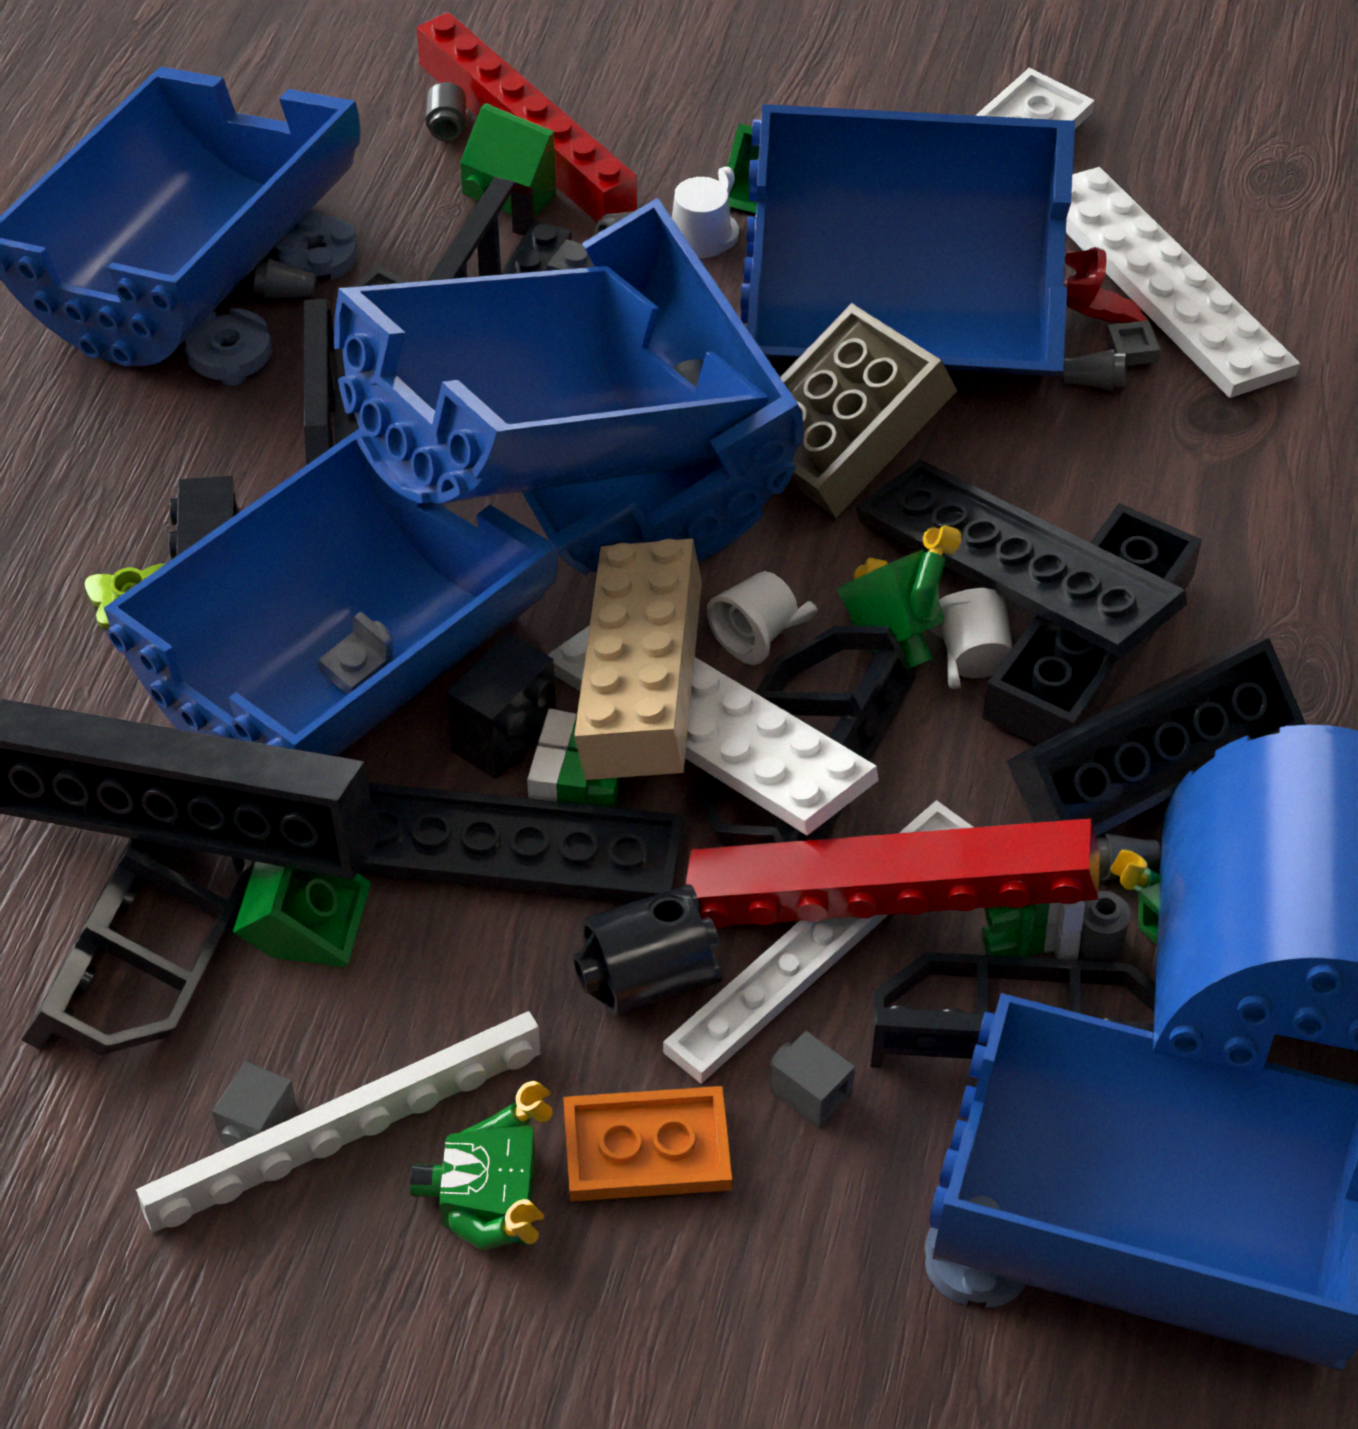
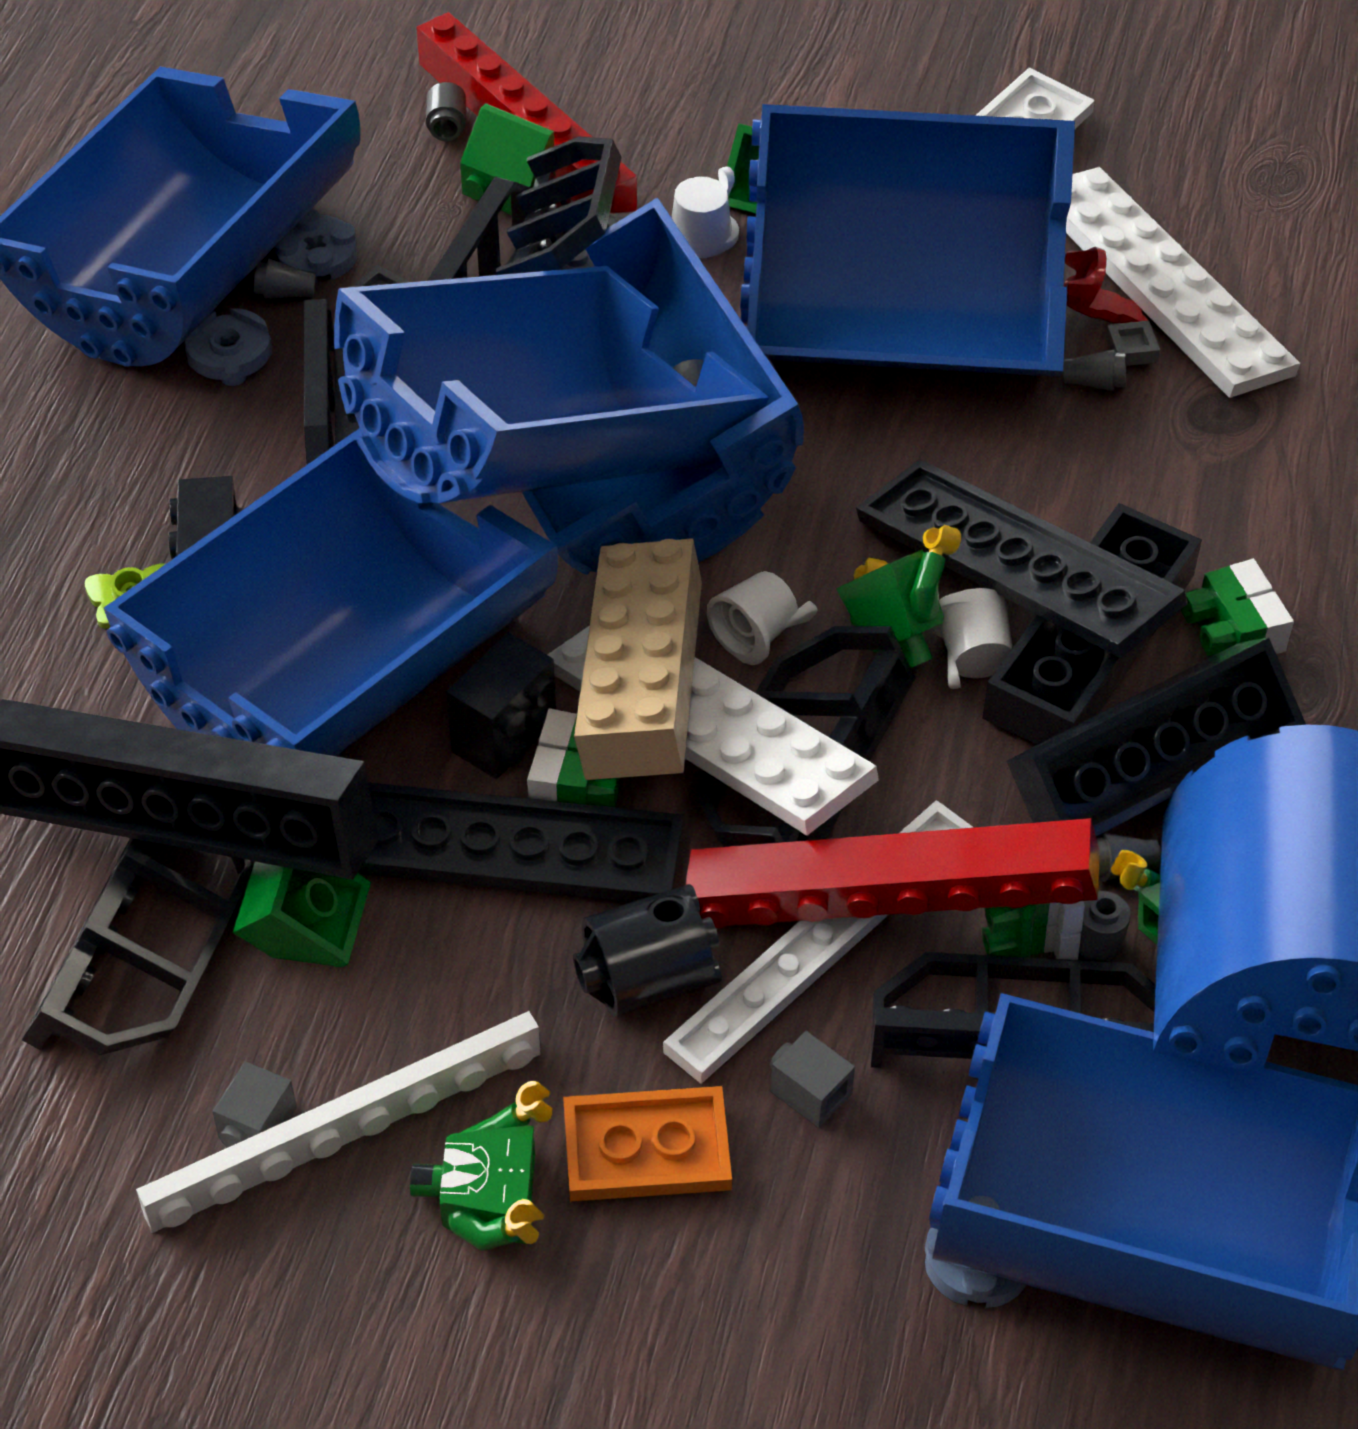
flat silver bracket [318,612,393,695] -> none
dark tan slope [780,303,957,518] -> none
none -> black plate [495,136,622,275]
none -> green hips [1181,558,1294,656]

